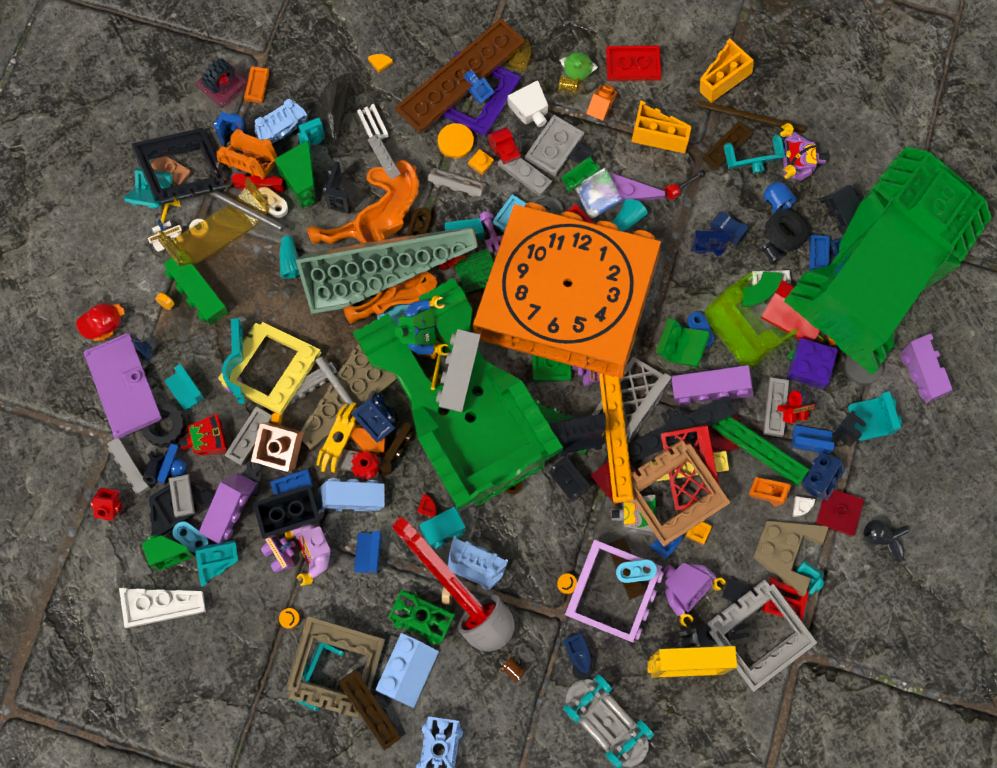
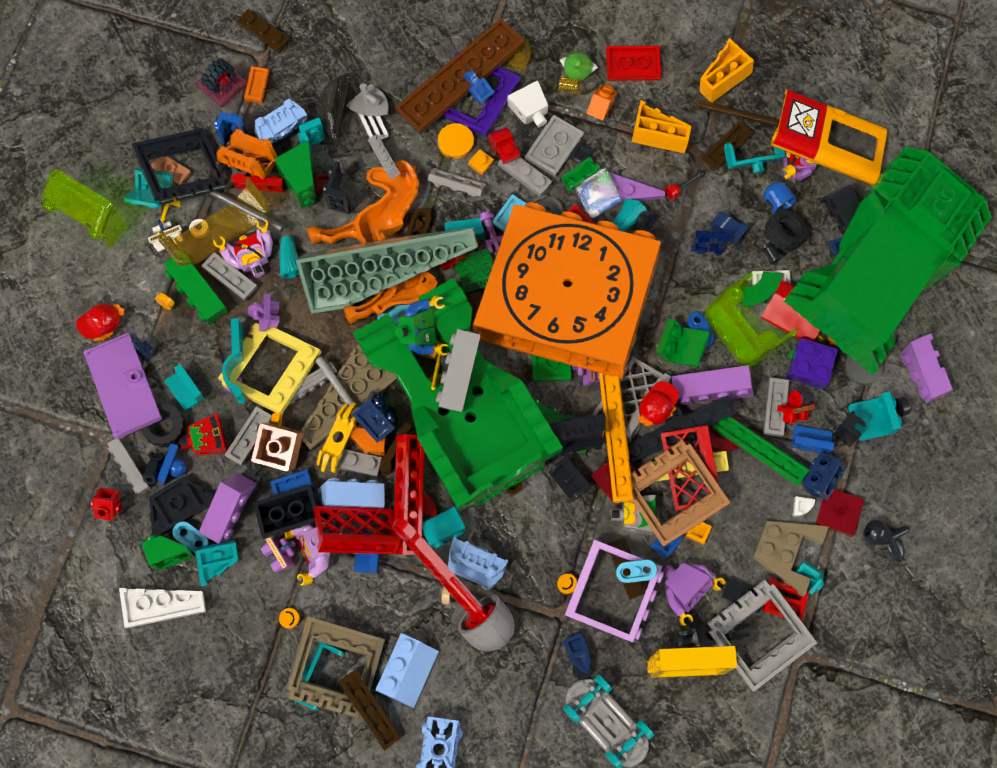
light grey tile [169,475,195,518] -> none
plate [255,187,288,218] -> none
red brick [351,450,380,481] -> none
light orange tile [368,54,393,73] -> none
green piece [388,589,455,645] -> none
reddish brown bush [500,657,527,684] -> none
orange slope [749,477,791,507] -> none
blue plate [809,235,830,270] -> none
none -> clear neon green windscreen [41,168,127,248]
none -> light grey plate [202,252,258,301]
none -> torso [213,218,273,278]
none -> dark brown plate [237,8,290,54]
none -> medium lavender hips [248,293,279,332]
none -> red fence [314,506,401,554]
none -> red tile [315,173,330,194]
none -> light grey shield [346,83,388,116]
none -> red brick [394,434,424,555]
none -> black tile [636,211,655,230]
none -> red hair [638,381,679,427]
none -> piece [770,89,887,186]
none -> black tile [895,397,910,417]

